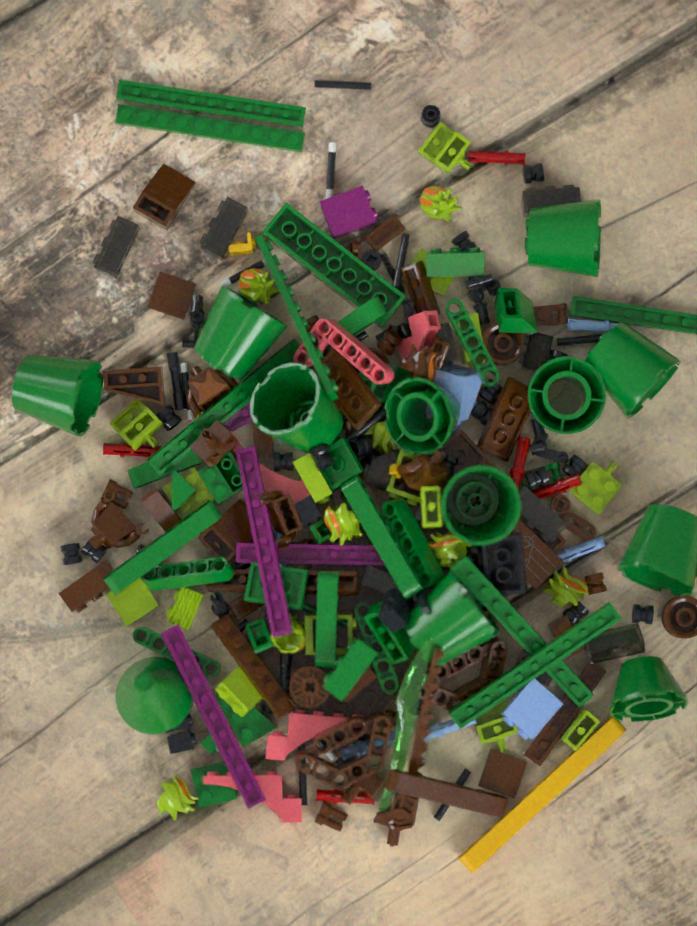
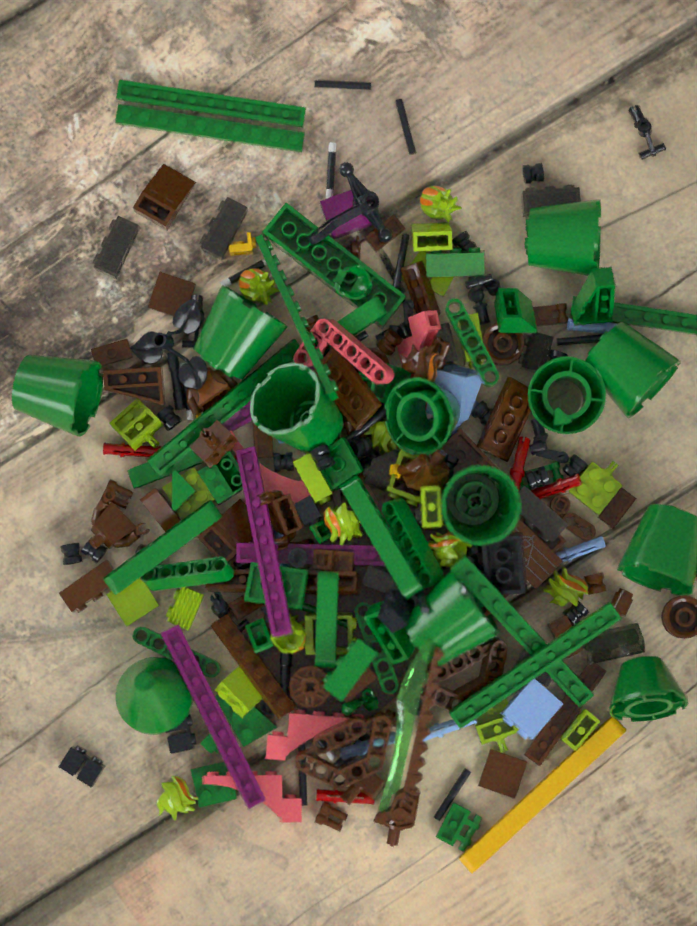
black wheel [362,250,381,271] -> none
reddish brown beam [384,768,508,818] -> none
lime plate [418,122,472,175] -> none
black wheel [421,105,440,128] -> none
red pin [468,150,526,166] -> none
black wheel [478,378,503,405] -> none
black wheel [632,604,654,625] -> none
none -> black piece [58,745,106,787]
none -> reddish brown plate [91,339,133,366]
none -> black plant [130,299,208,390]
none -> black wheel [288,547,308,568]
none -> black piece [307,162,393,245]
none -> reddish brown slope [312,549,355,571]
none -> green helmet [332,264,373,300]
none -> green piece [341,689,379,716]
none -> black bar [395,98,416,155]
none -> lime brick [411,222,452,251]
none -> green plate [435,802,482,852]
none -> green slope [553,407,572,426]
none -> green wedge [571,267,615,326]
none -> reddish brown plate [597,487,637,529]
none -> reddish brown brick [611,588,633,617]
none -> black pin [628,105,666,160]

